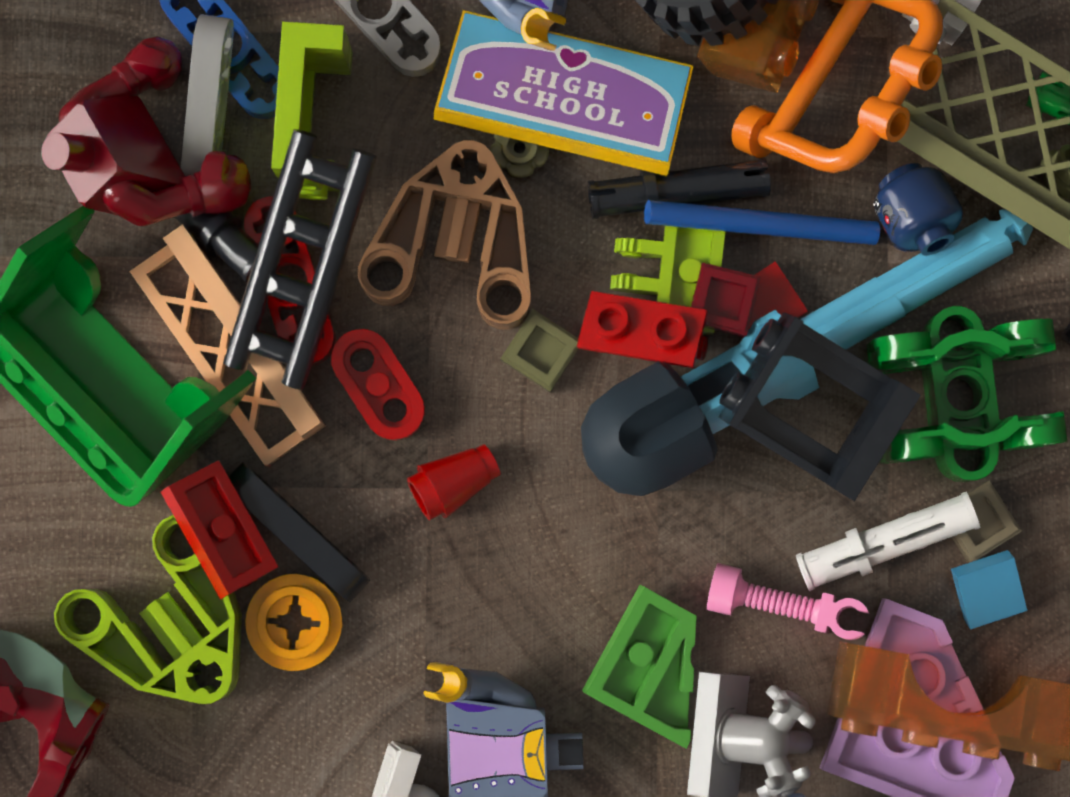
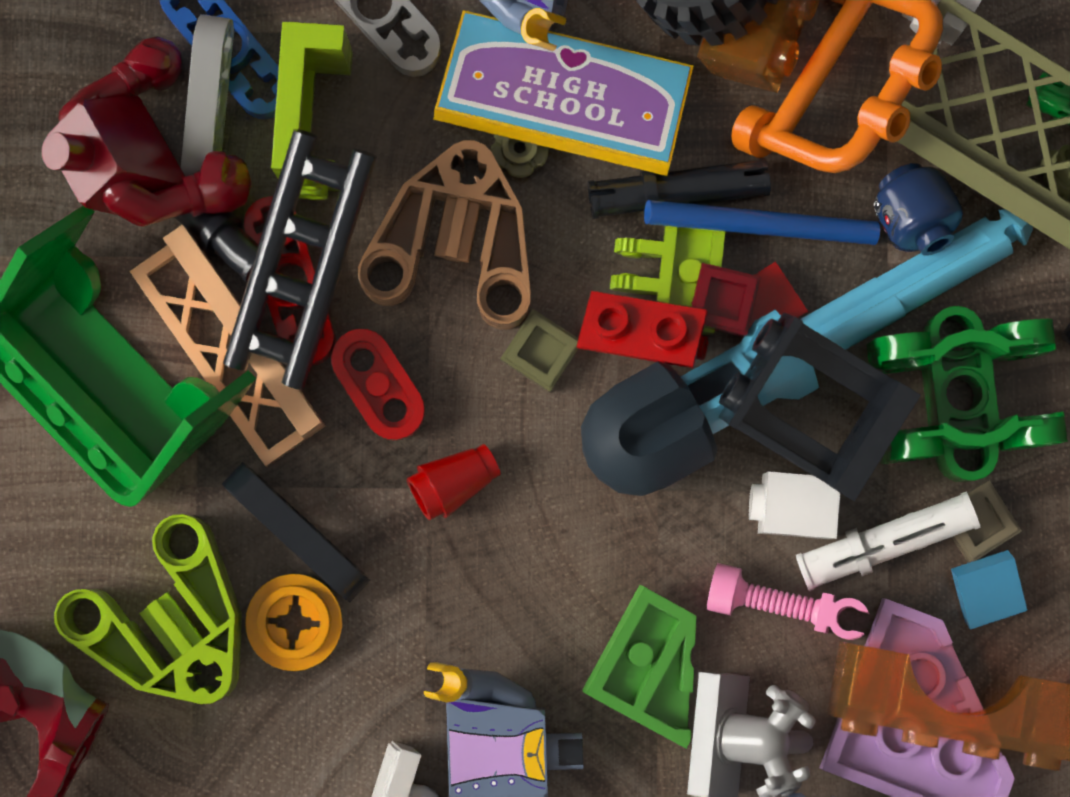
red panel [161,460,278,600] -> none
none -> white brick [749,471,840,539]

